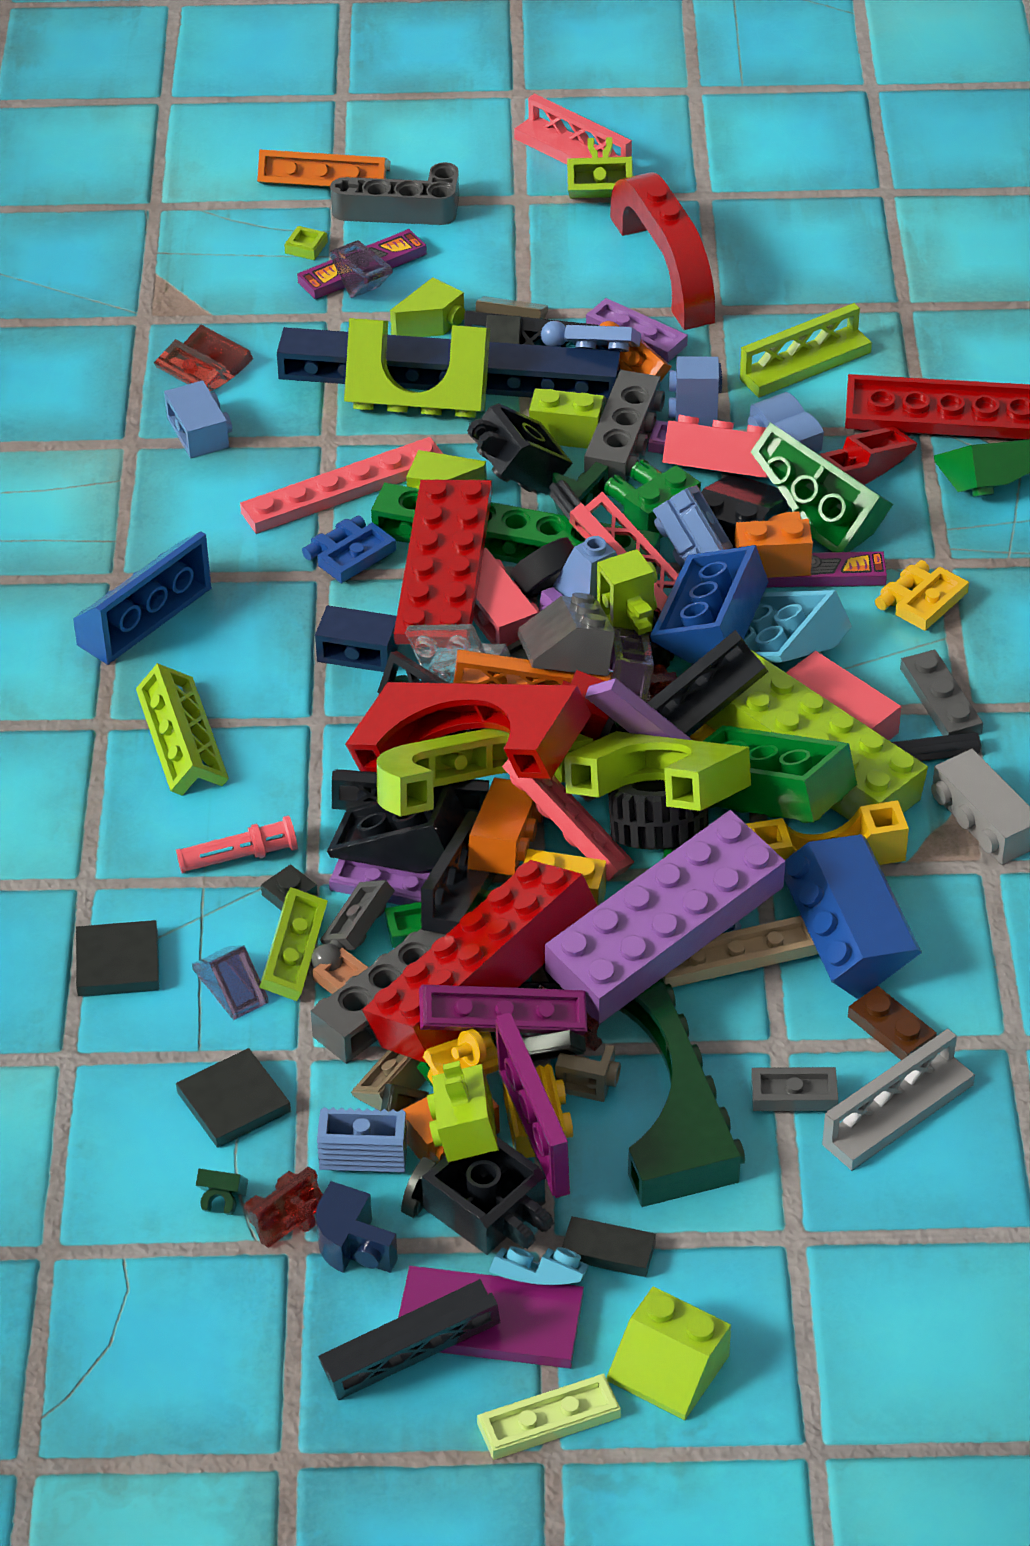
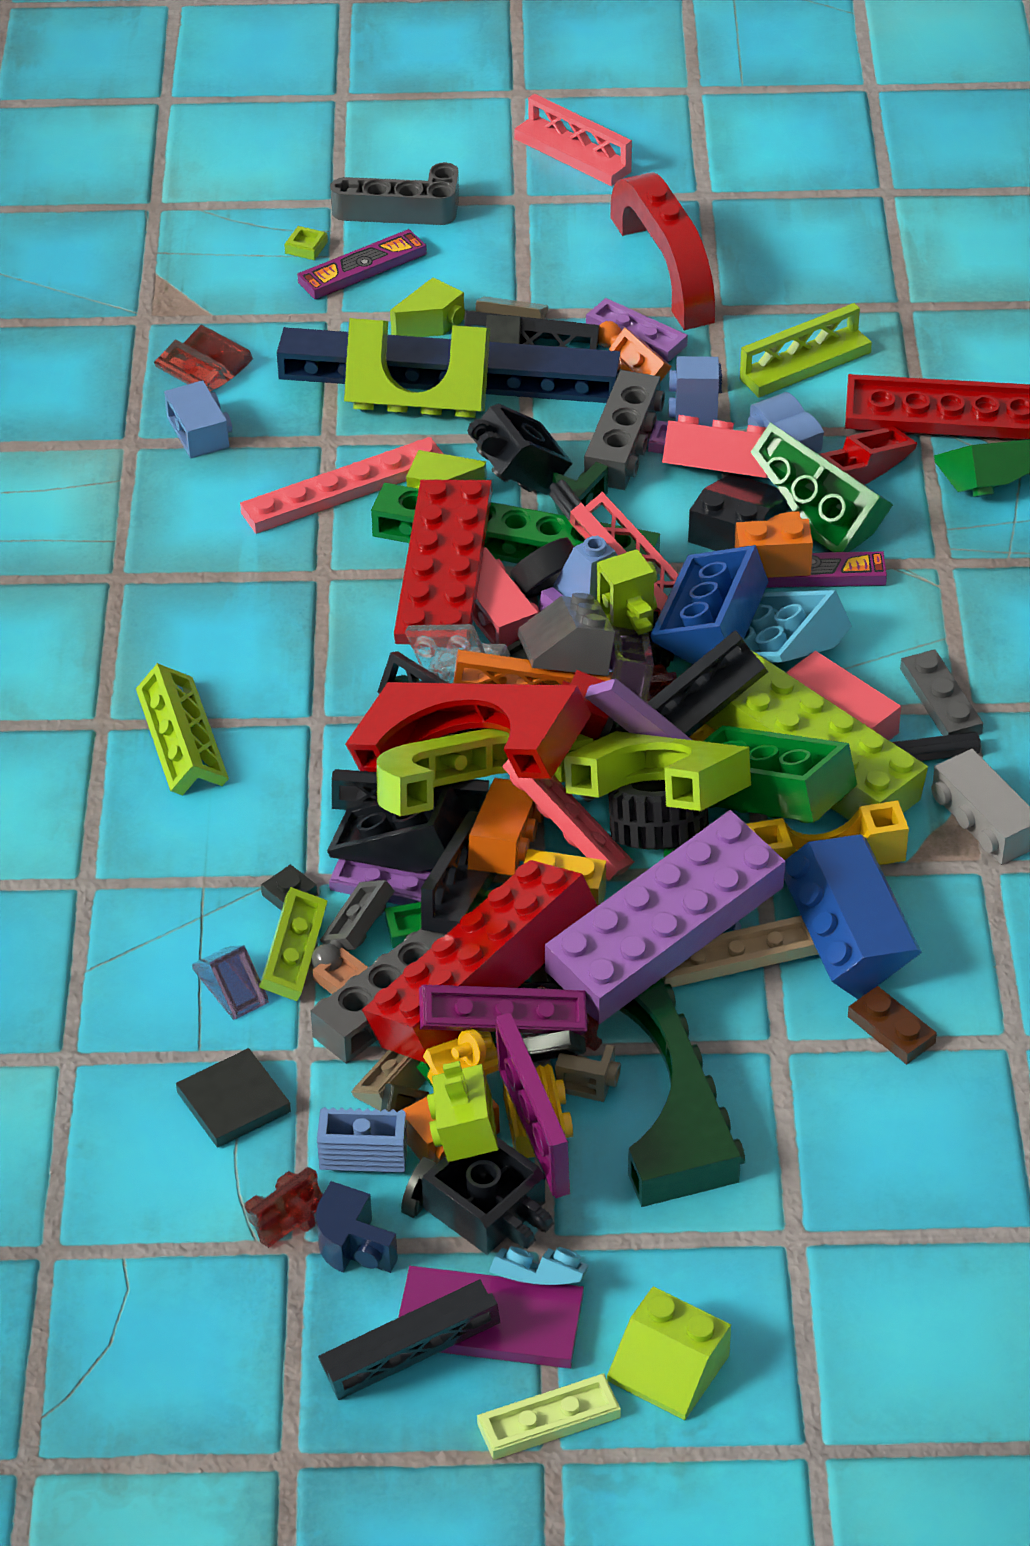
blue slope [73,531,212,665] -> none
pearl dark grey tile [76,920,159,996] -> none
coral pin [176,815,298,873] -> none
dark green tile [195,1168,248,1215] -> none
orange fence [257,149,391,187] -> none
blue plate [302,515,396,584] -> none
dark blue brick [315,605,399,672] -> none
clear purple slope [330,240,393,298] -> none
lime slope [529,388,608,449] -> none
medium blue plate [541,321,641,352] -> none
pearl dark grey tile [562,1216,656,1277] -> none
lime brick [567,137,633,199] -> none
green brick [604,459,701,539] -> none
medium blue brick [653,485,734,567] -> none
dark grey plate [751,1067,838,1111] -> none
light grey fence [822,1029,975,1171] -> none
yellow plate [875,560,969,631] -> none

